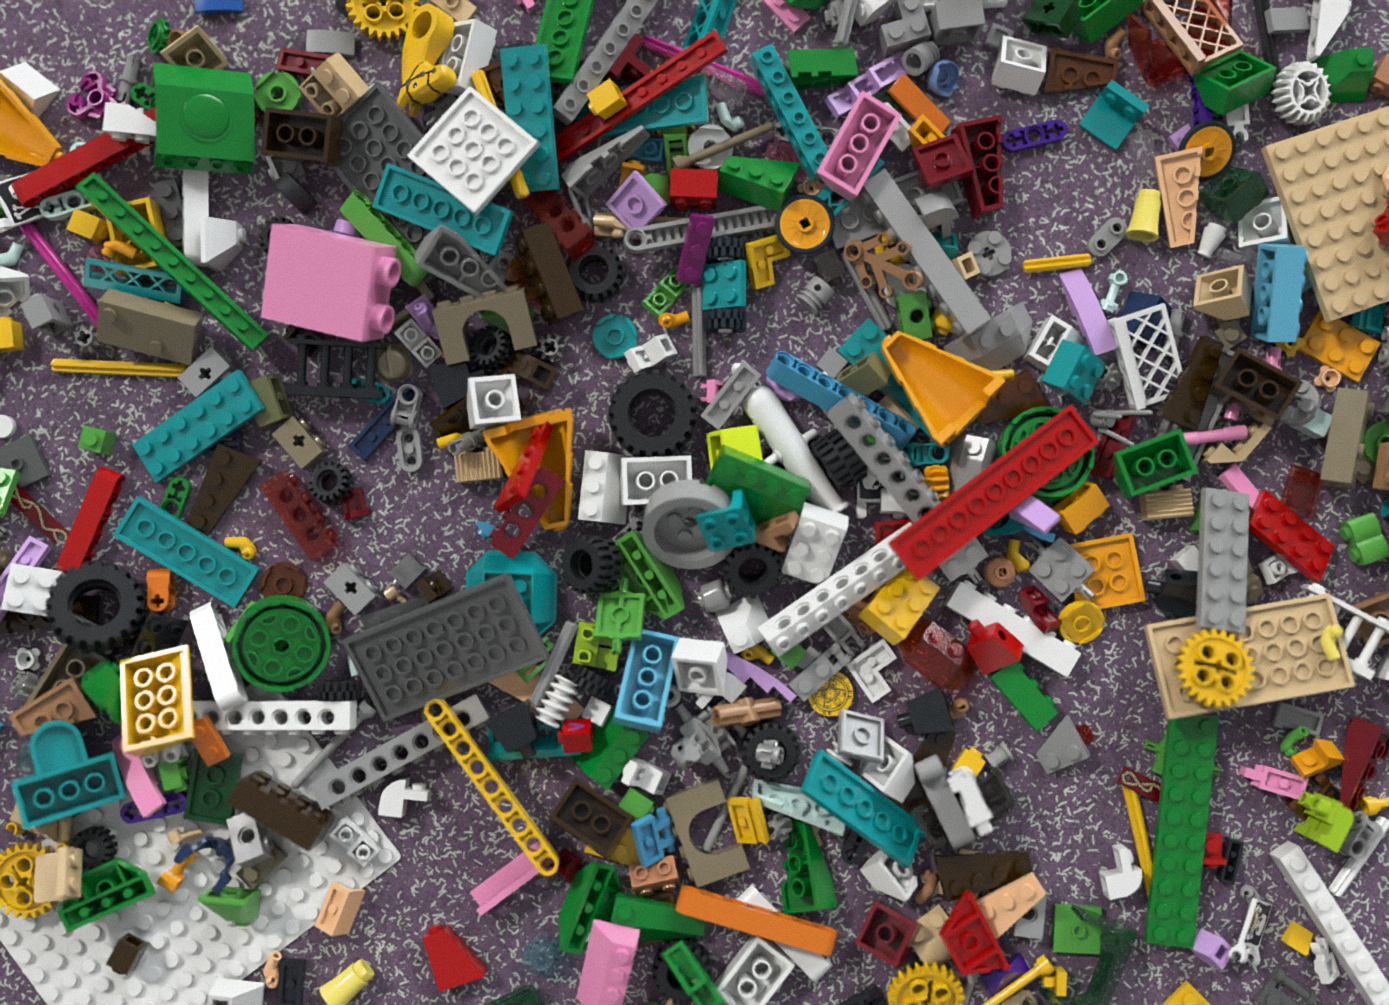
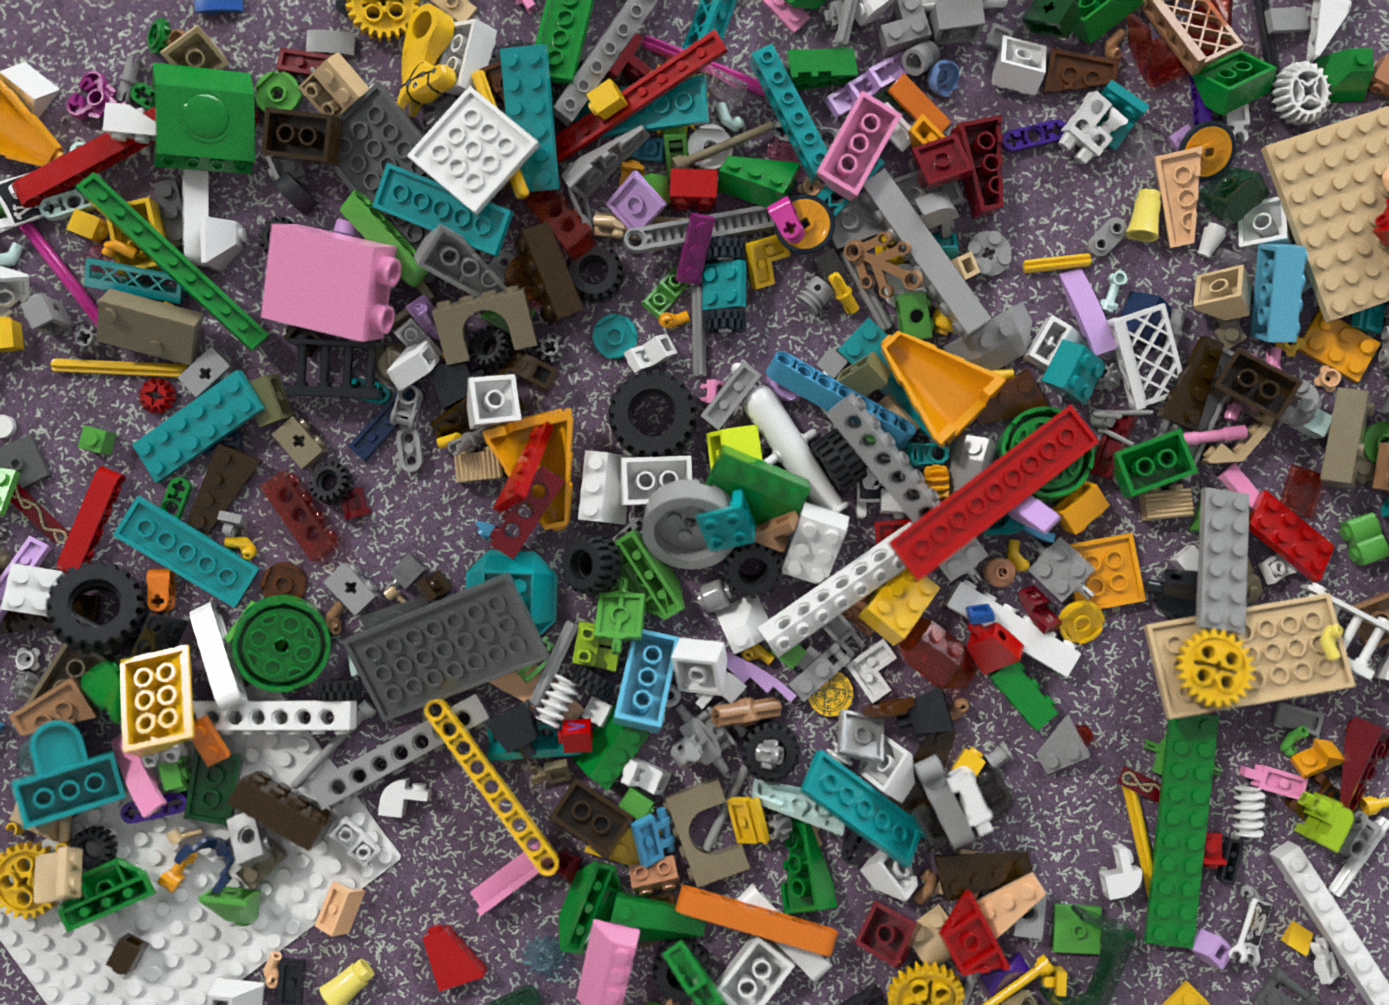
none -> red gear [138,378,176,414]
none -> light grey tile [217,510,248,538]
none -> white slope [387,341,440,391]
none -> dark tan plate [529,759,572,785]
none -> dark pink piece [767,196,805,244]
none -> yellow axle [828,272,860,315]
none -> reddish brown wing [862,696,915,719]
none -> blue tile [965,603,995,625]
none -> white hips [1058,91,1128,164]
none -> white piece [1232,786,1265,838]

